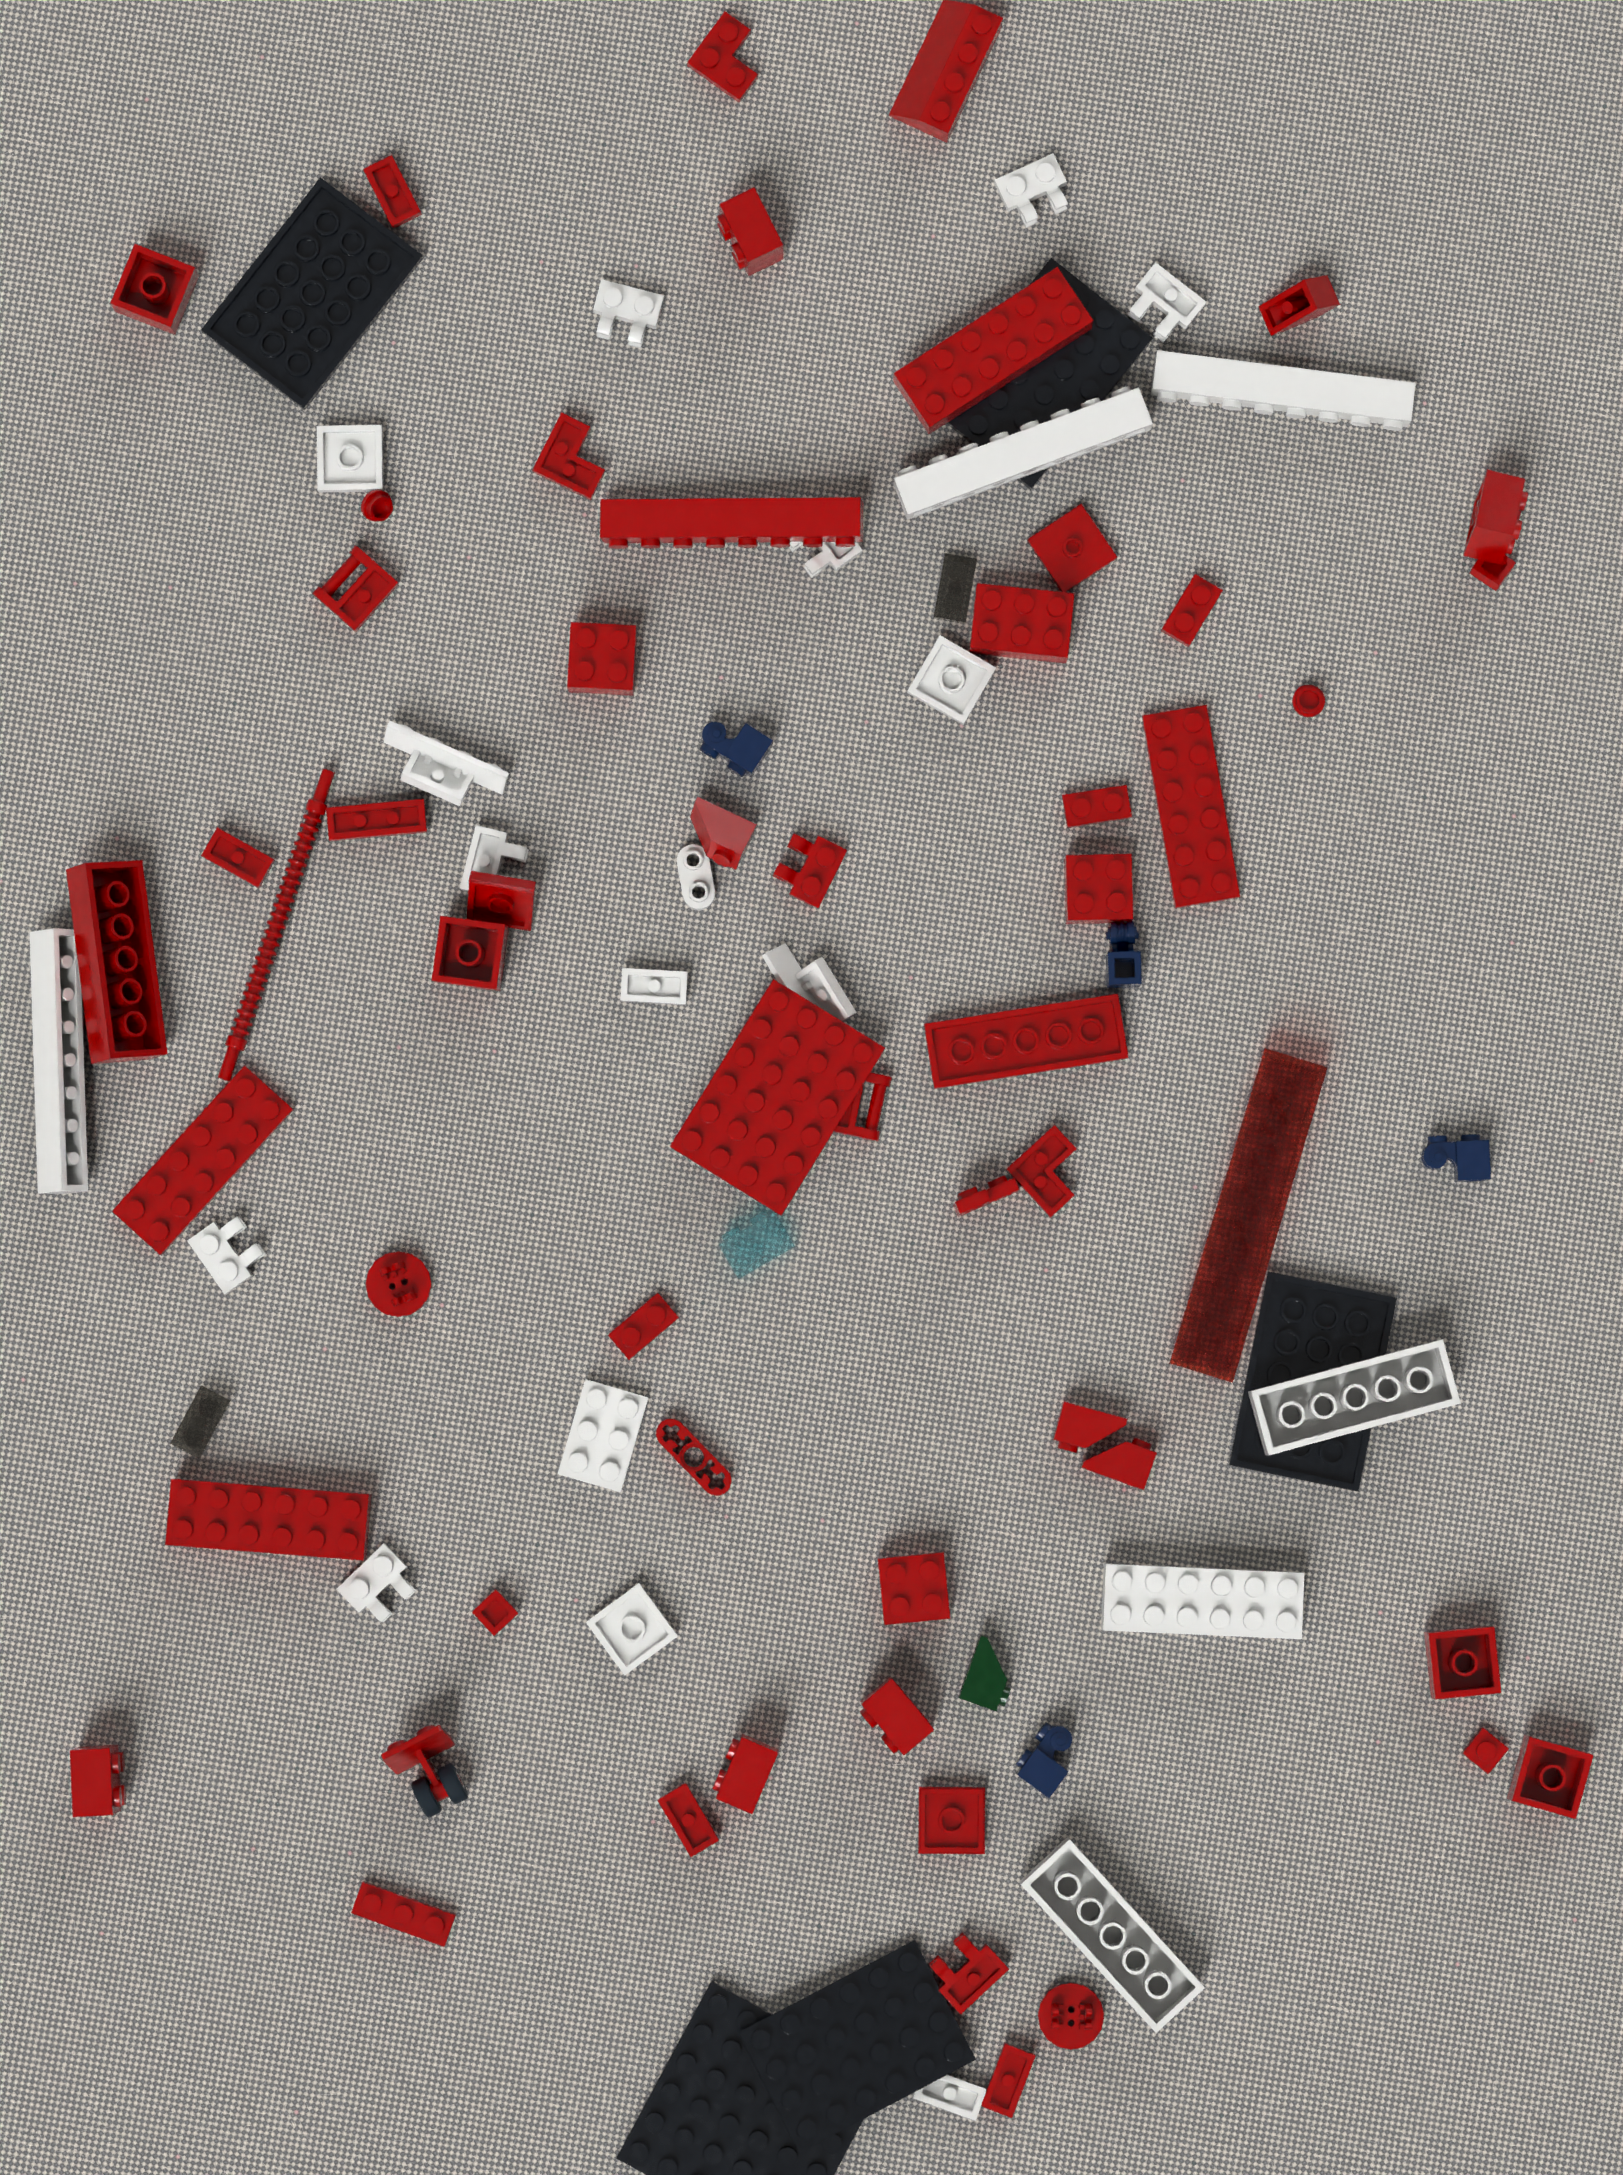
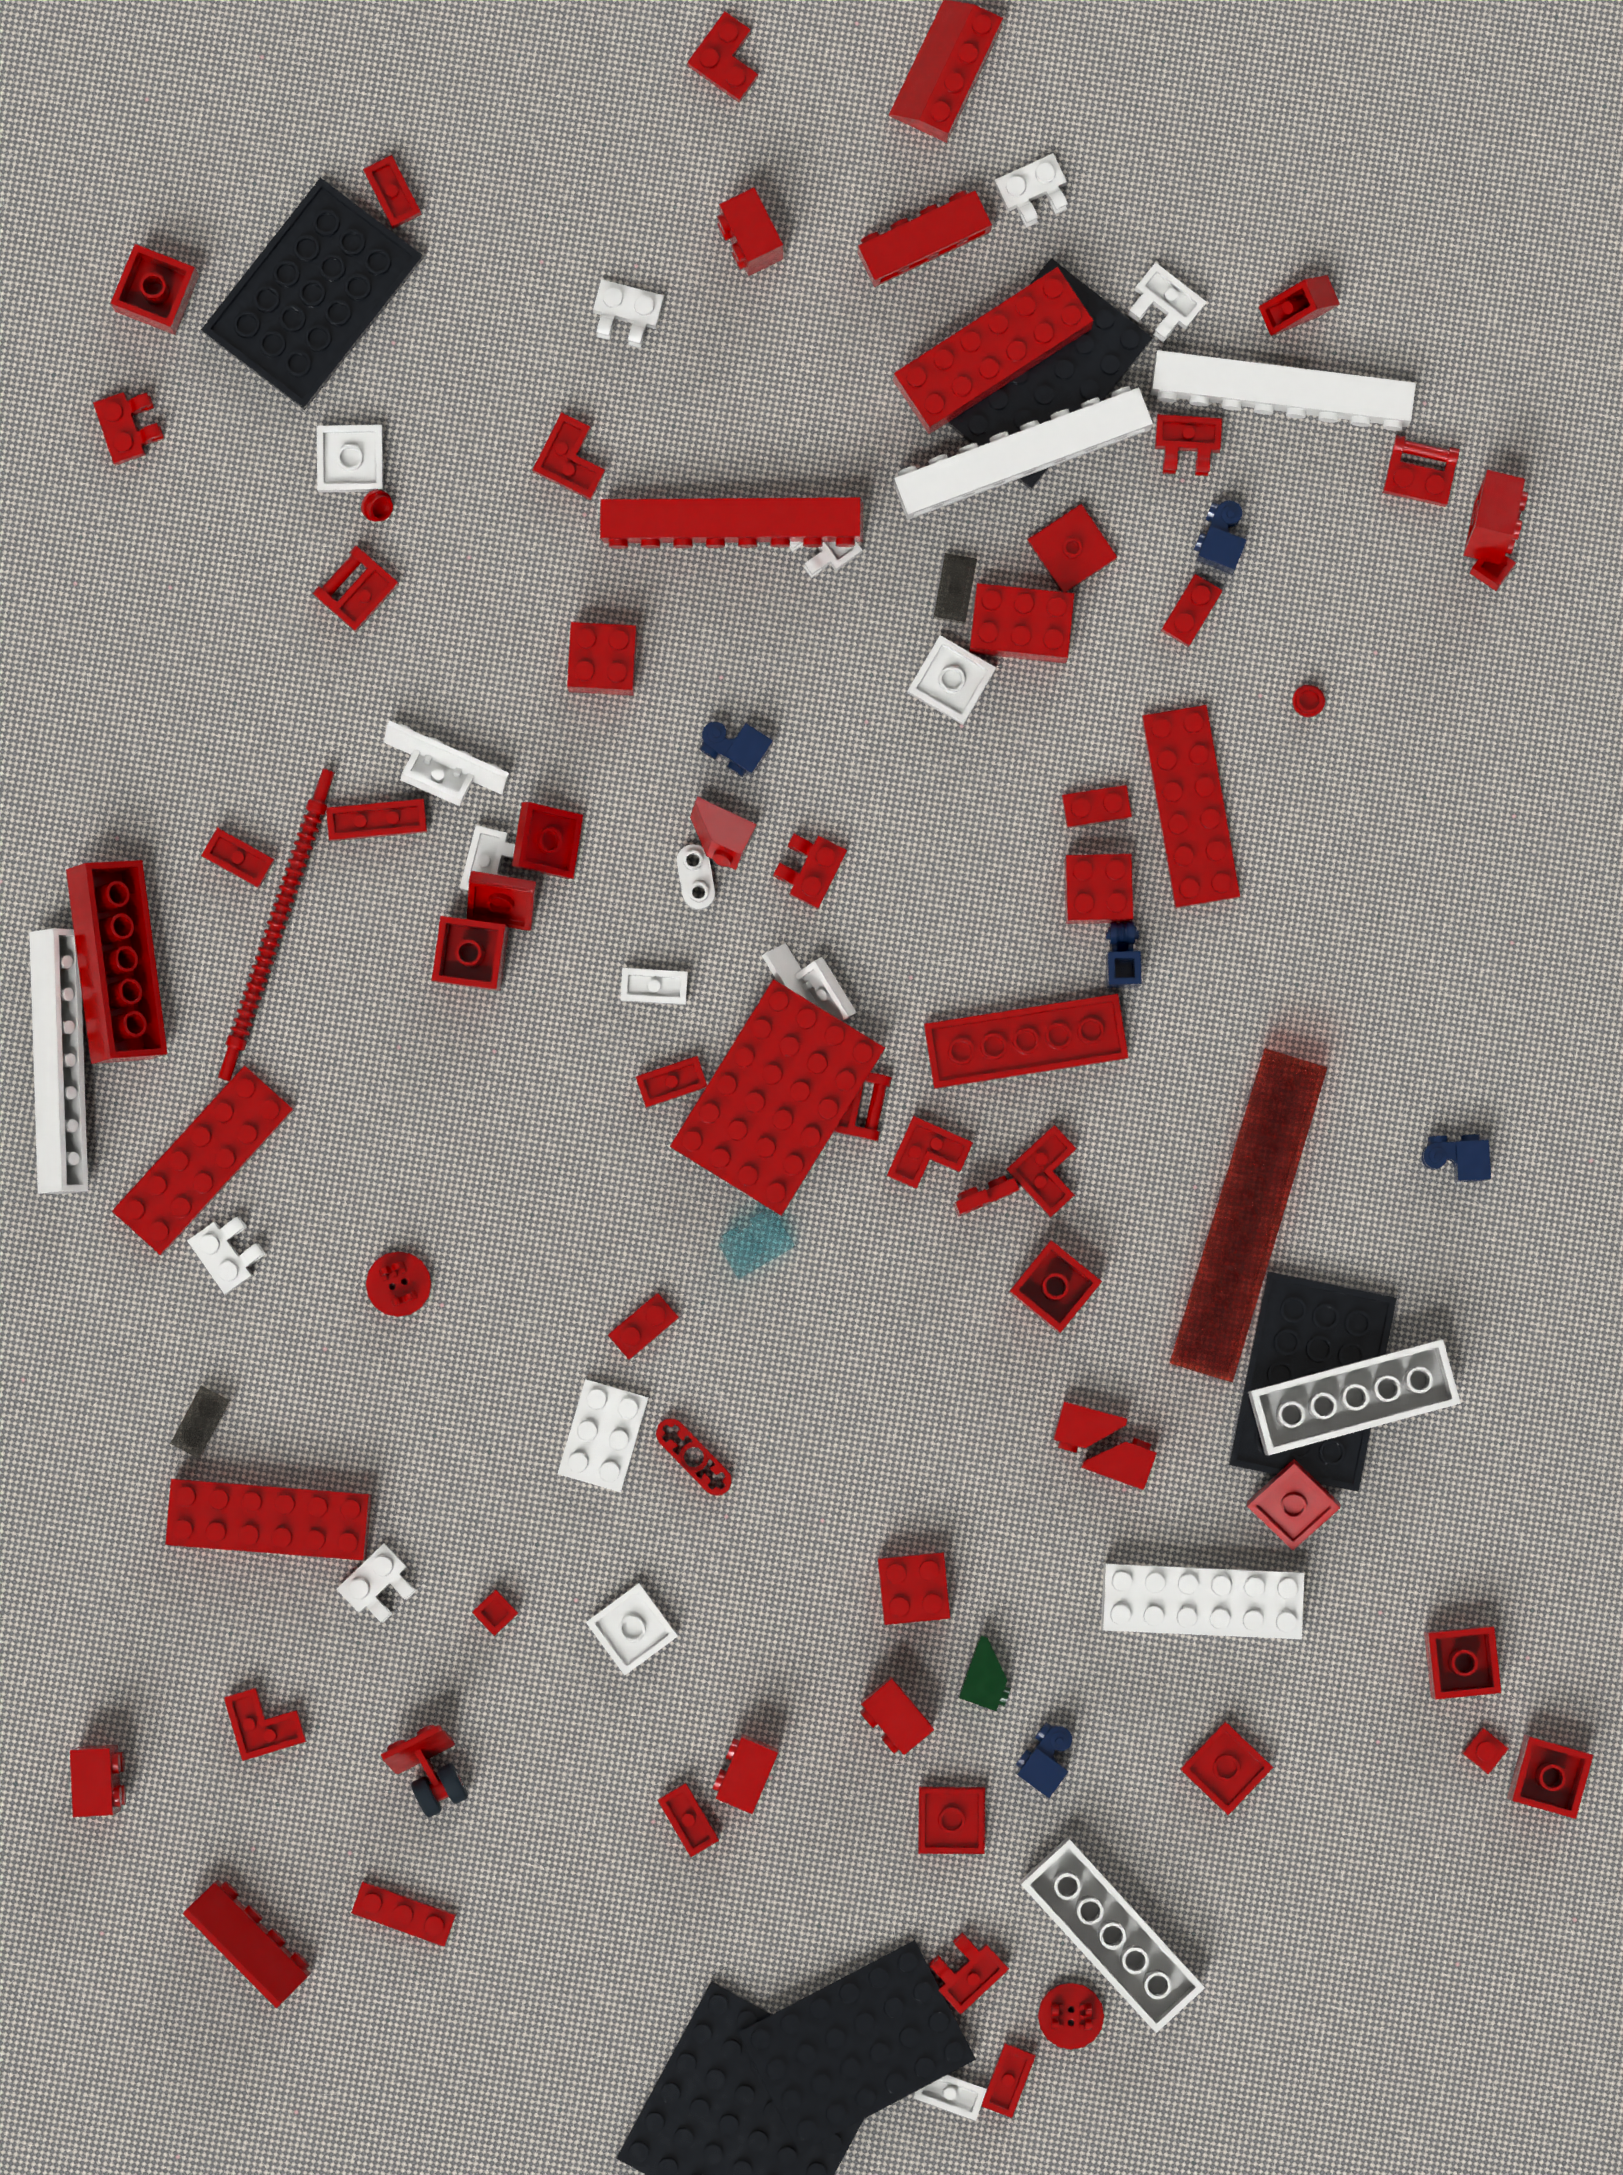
none -> red plate [93,392,164,466]
none -> red slope [182,1880,311,2009]
none -> red plate [224,1687,307,1761]
none -> red plate [512,802,583,879]
none -> red plate [635,1056,707,1108]
none -> red brick [857,190,992,287]
none -> red plate [887,1116,973,1189]
none -> red brick [1008,1240,1102,1334]
none -> red plate [1155,414,1222,476]
none -> red plate [1179,1721,1274,1815]
none -> dark blue brick [1194,500,1247,575]
none -> plate [1247,1459,1341,1550]
none -> red plate [1382,435,1460,507]

